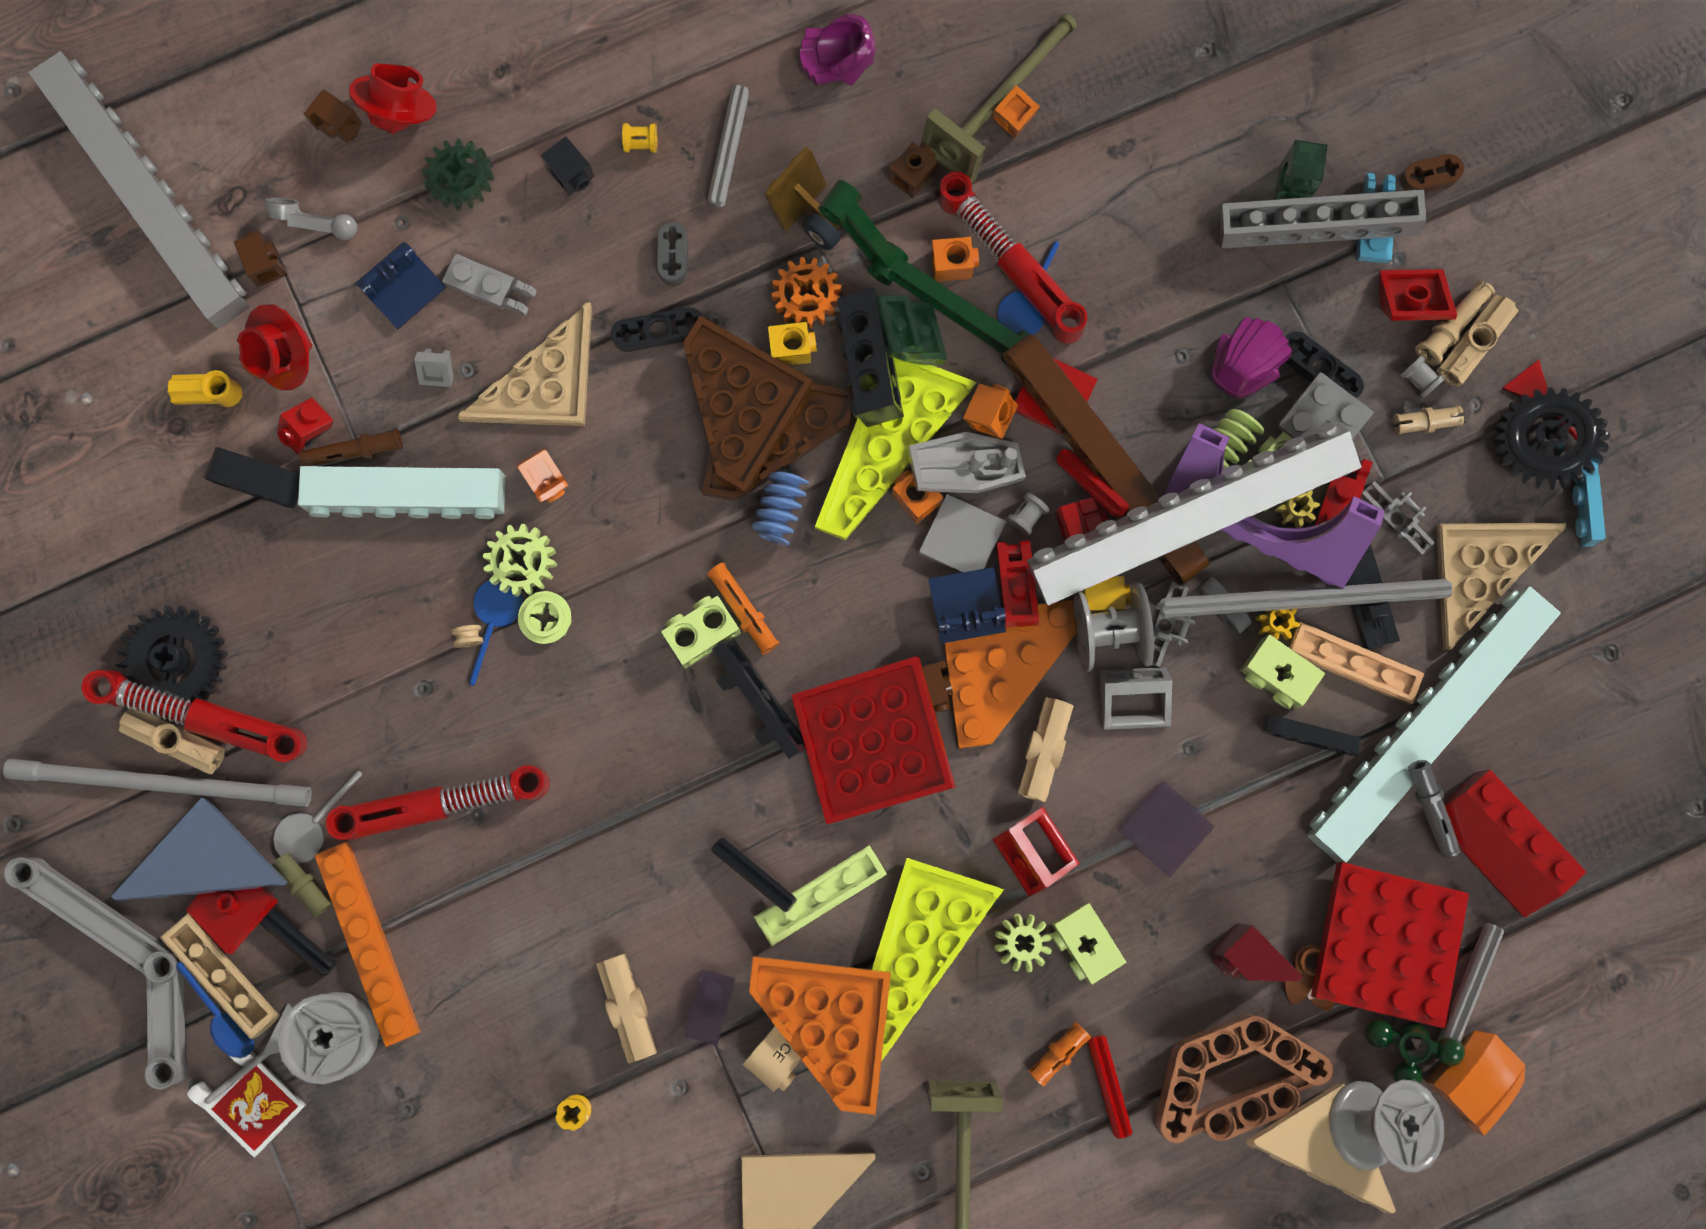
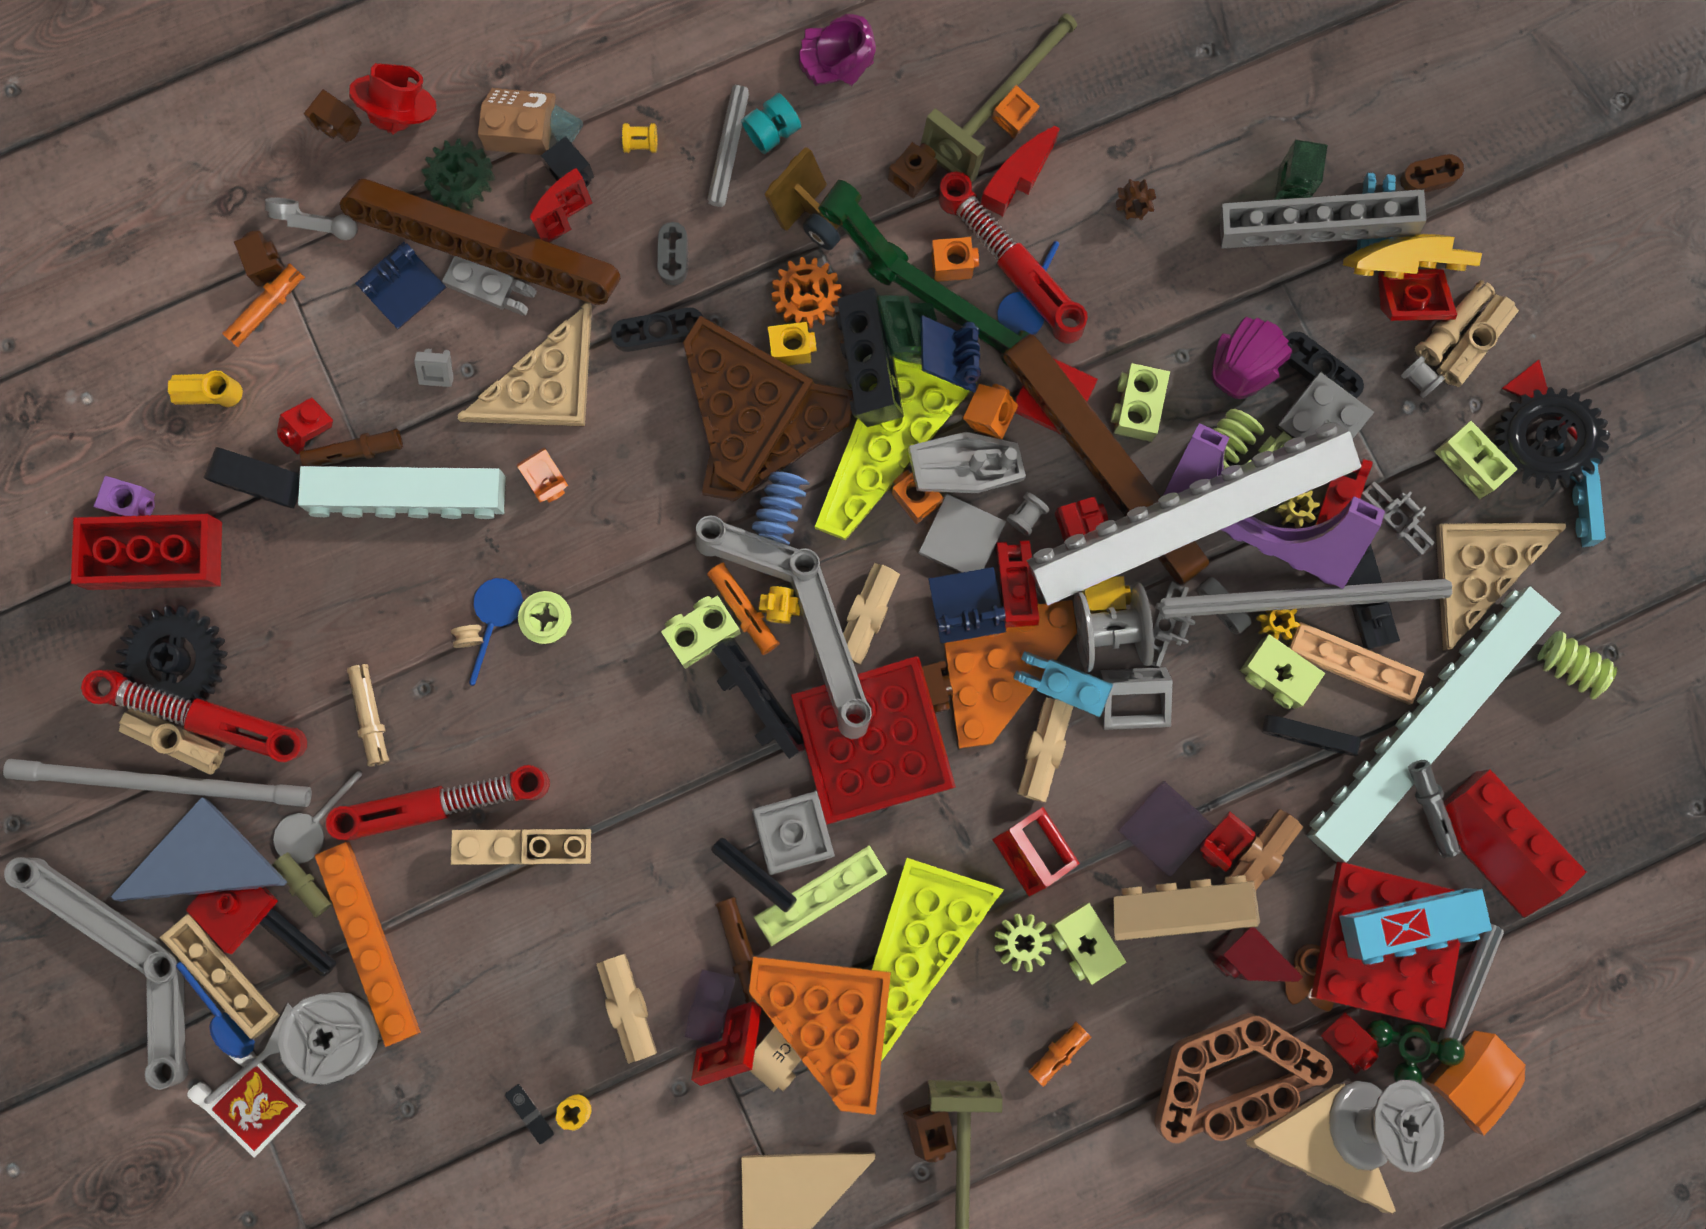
light grey brick [28,51,250,329] -> none
red helmet [237,304,313,391] -> none
yellowish green gear [483,524,557,597] -> none
red axle [1055,449,1129,518] -> none
red axle [1087,1035,1133,1139] -> none
tan pin [1392,406,1464,435] -> none
none -> red brick [71,514,222,590]
none -> medium lavender brick [93,476,155,516]
none -> orange pin [222,263,305,348]
none -> reddish brown beam [340,178,621,305]
none -> tan pin [347,664,390,767]
none -> tan slope [451,829,591,865]
none -> medium nougat slope [478,88,556,155]
none -> black sticker [505,1084,554,1144]
none -> red slope [530,168,592,243]
none -> clear light blue tile [550,105,584,143]
none -> red plate [691,1001,762,1086]
none -> light grey piece [695,515,872,739]
none -> reddish brown pin [715,897,755,1003]
none -> teal wheel [741,93,801,154]
none -> light grey plate [752,791,835,875]
none -> yellow gear [759,586,800,624]
none -> tan piece [843,563,900,666]
none -> reddish brown brick [903,1104,956,1162]
none -> dark blue hinge [920,315,981,392]
none -> red slope [980,126,1060,216]
none -> medium azure hinge [1013,651,1113,717]
none -> yellowish green brick [1111,363,1170,442]
none -> tan slope [1114,875,1260,941]
none -> reddish brown gear [1116,179,1156,220]
none -> red bracket [1200,811,1256,871]
none -> medium nougat piece [1222,809,1303,890]
none -> red bracket [1321,1013,1379,1074]
none -> medium azure brick [1339,888,1492,964]
none -> yellow slope [1343,234,1482,279]
none -> yellowish green brick [1434,421,1517,499]
none -> yellowish green piece [1537,631,1618,700]

